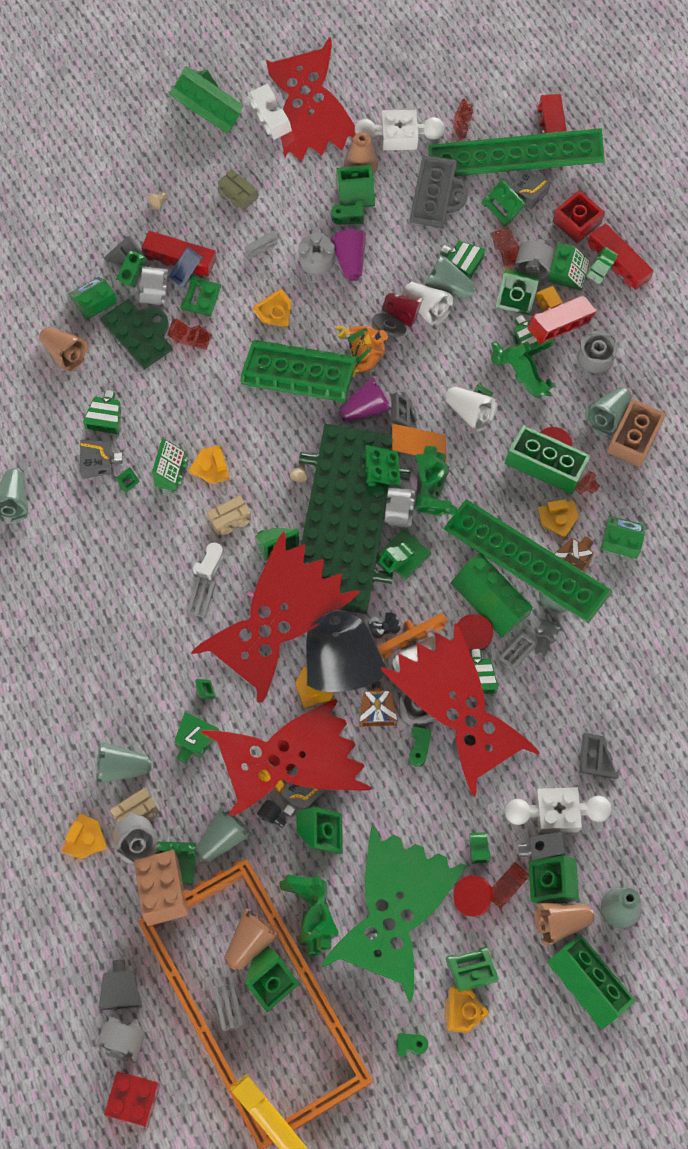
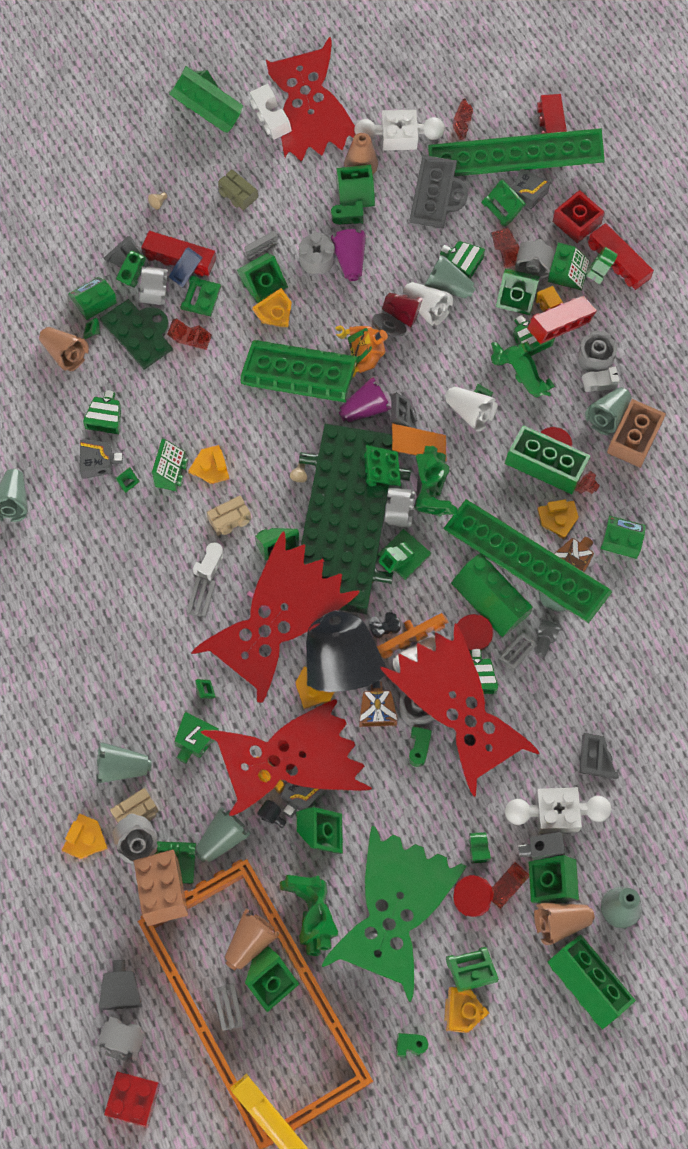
none -> green slope [83,318,100,339]
none -> green slope [237,253,288,303]
none -> white leg [582,367,619,392]

